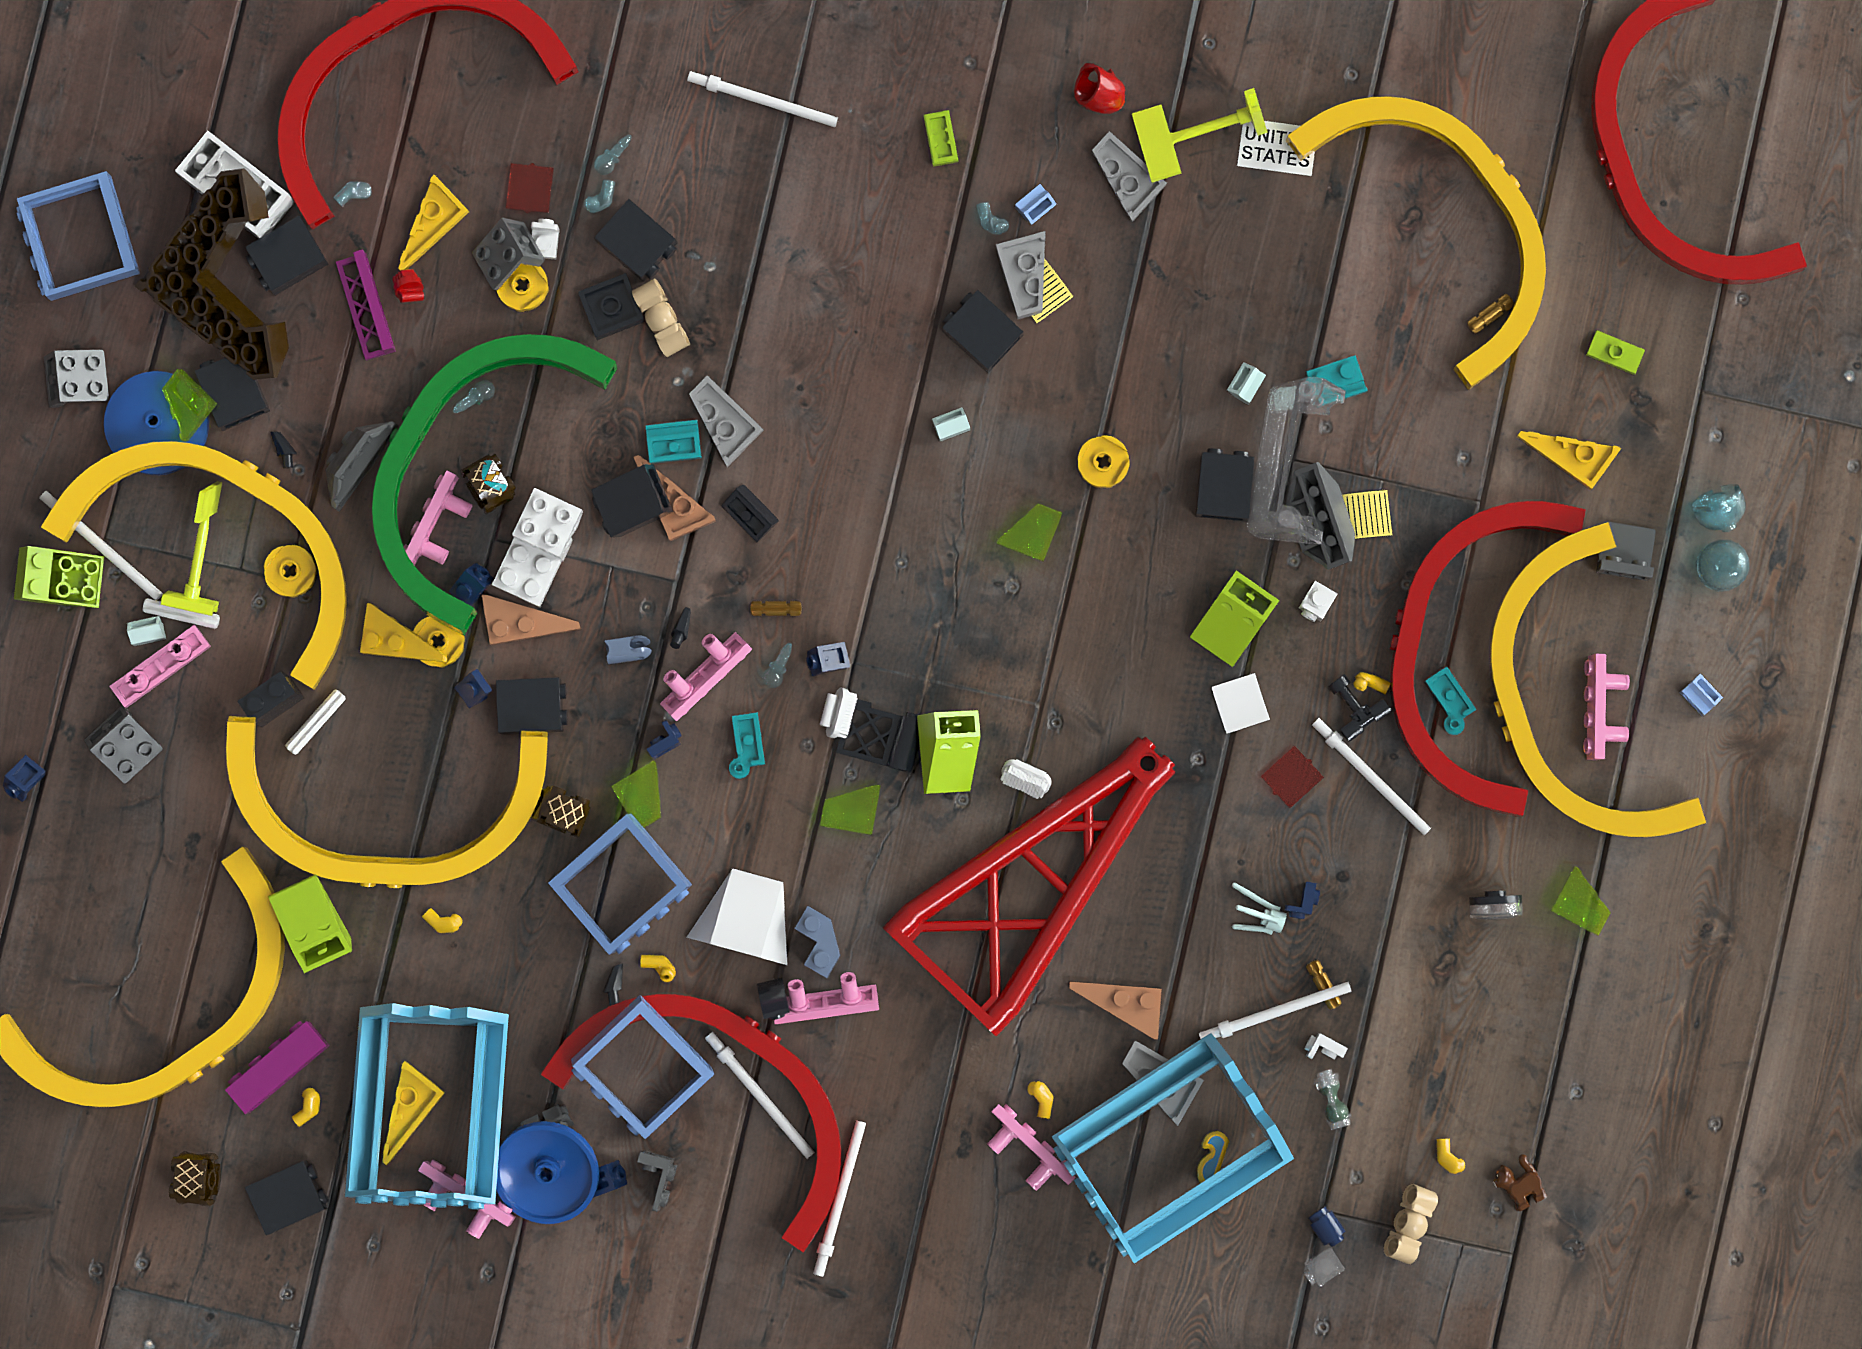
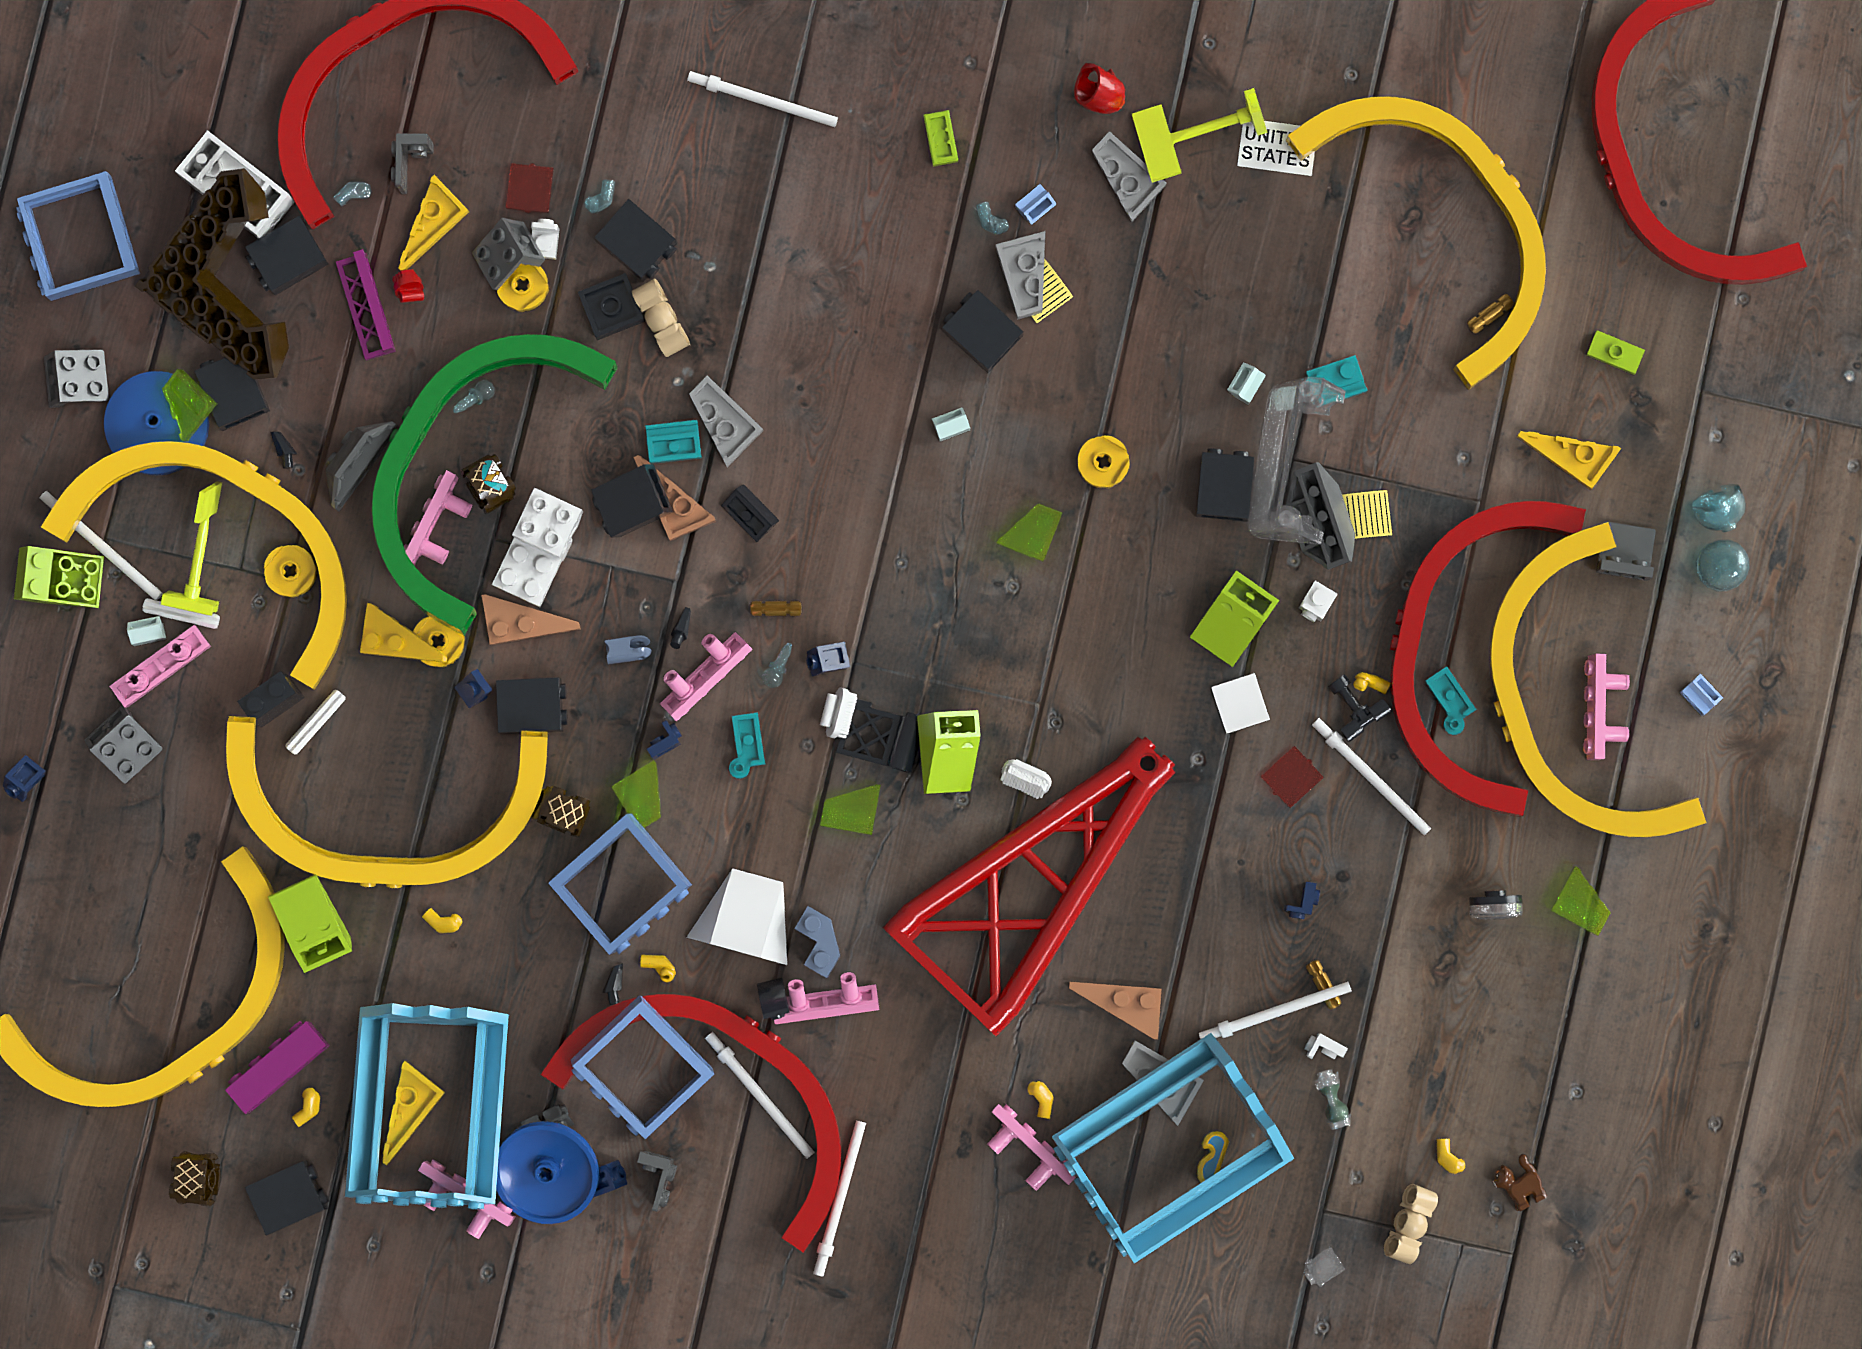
dark blue bracket [449,563,494,606] -> none
clear light blue bar [594,135,632,175] -> none
light aqua plant [1232,883,1287,935] -> none
dark blue brick [1308,1206,1346,1247] -> none
none -> dark grey bracket [391,133,434,194]

